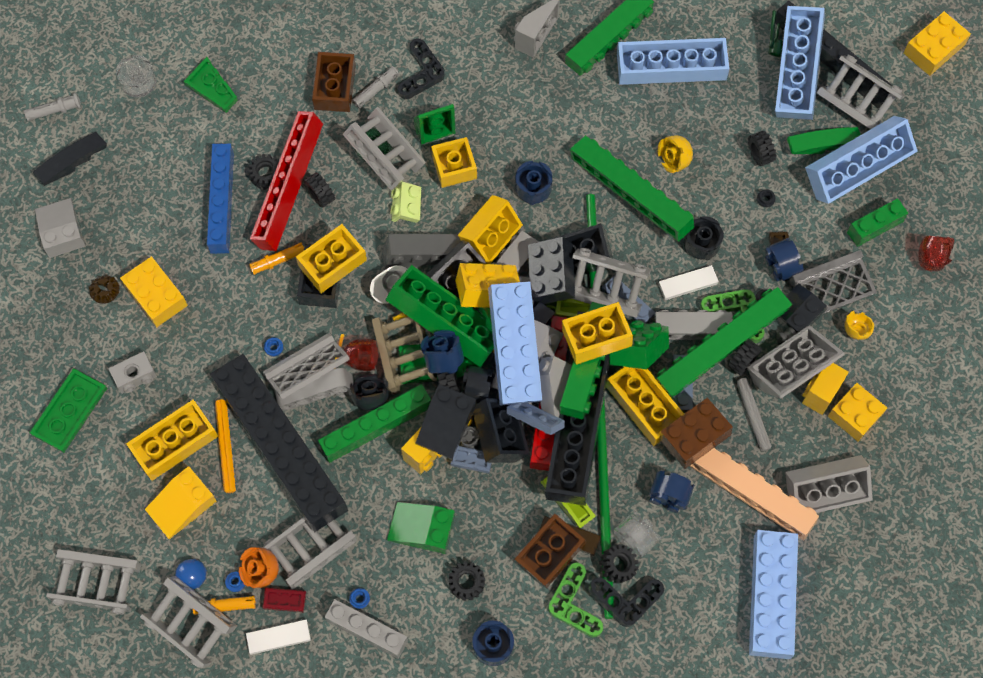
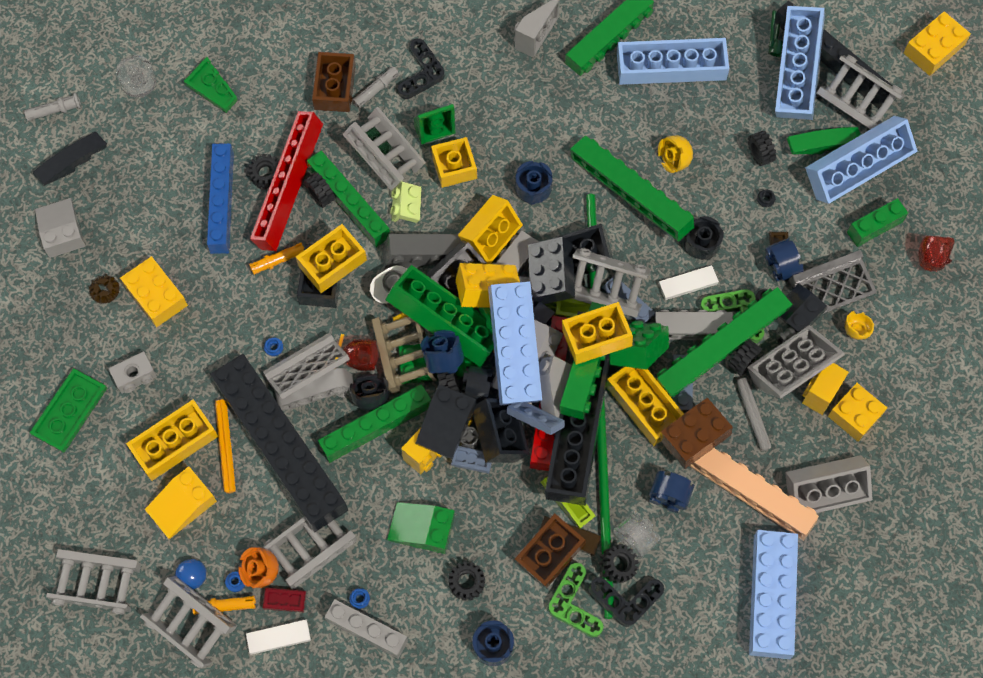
none -> green brick [307,150,390,248]

